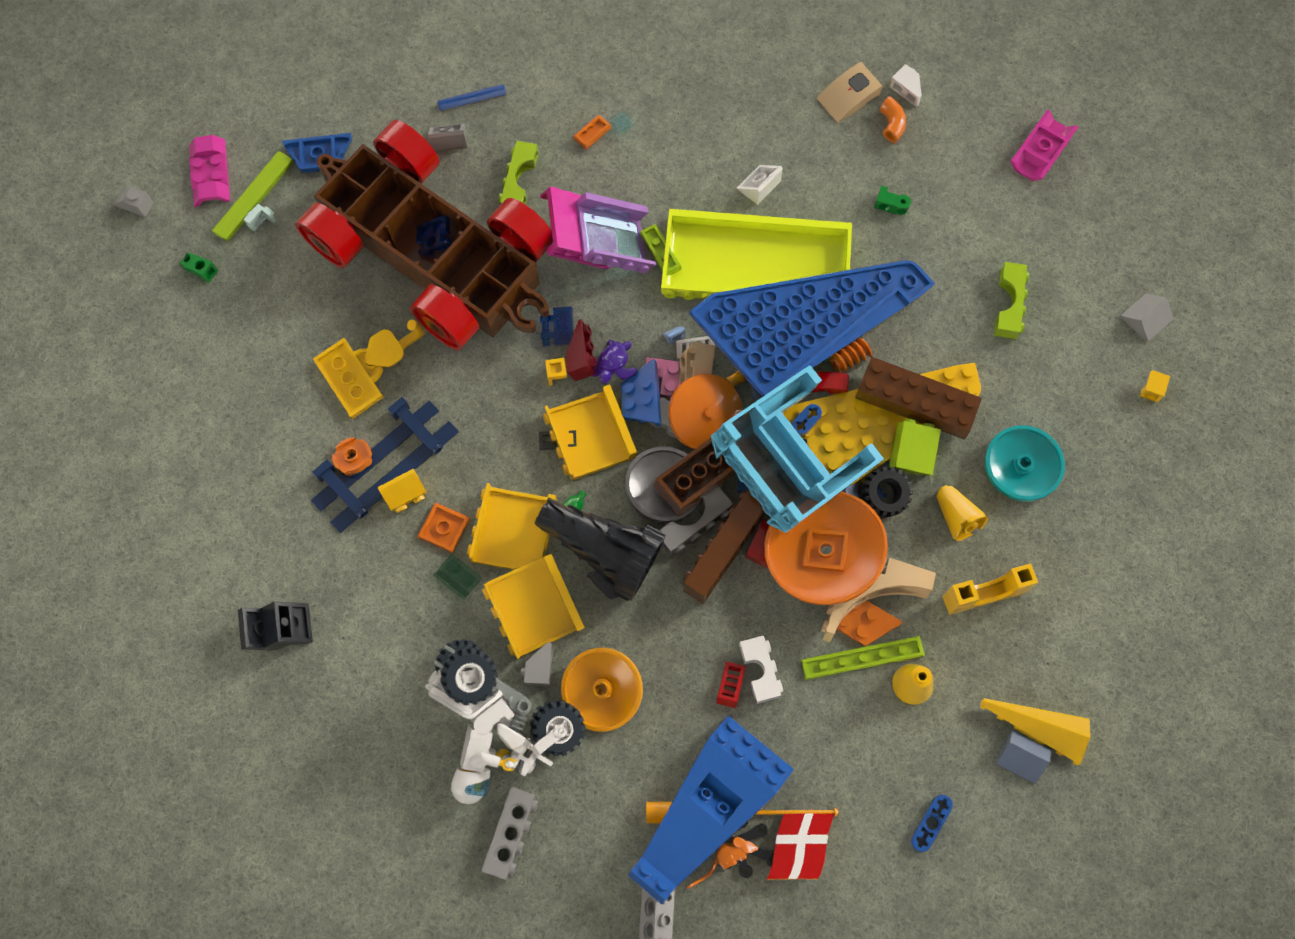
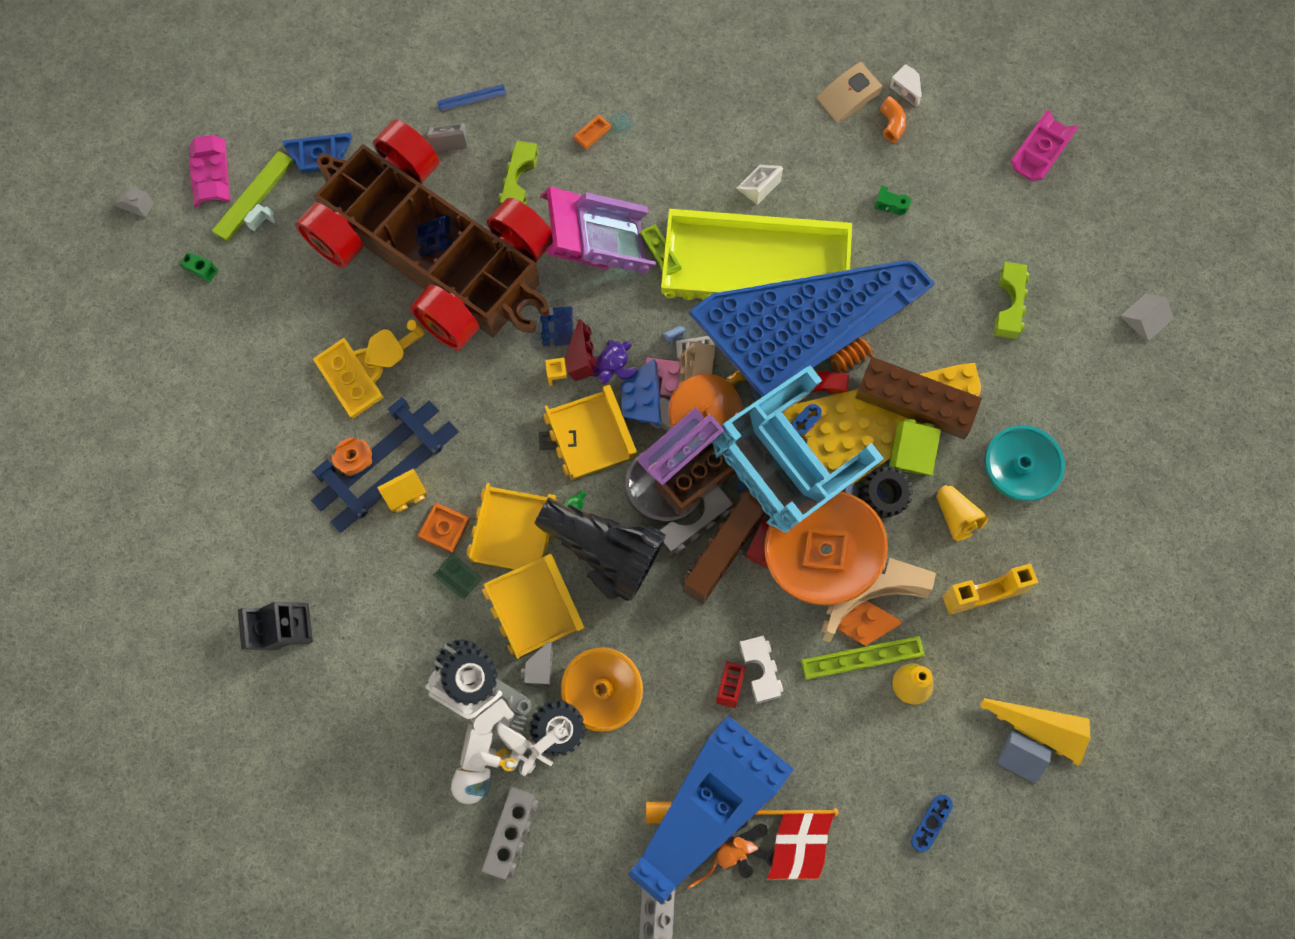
yellow panel [1139,370,1170,402] -> none
none -> medium lavender panel [636,407,724,485]

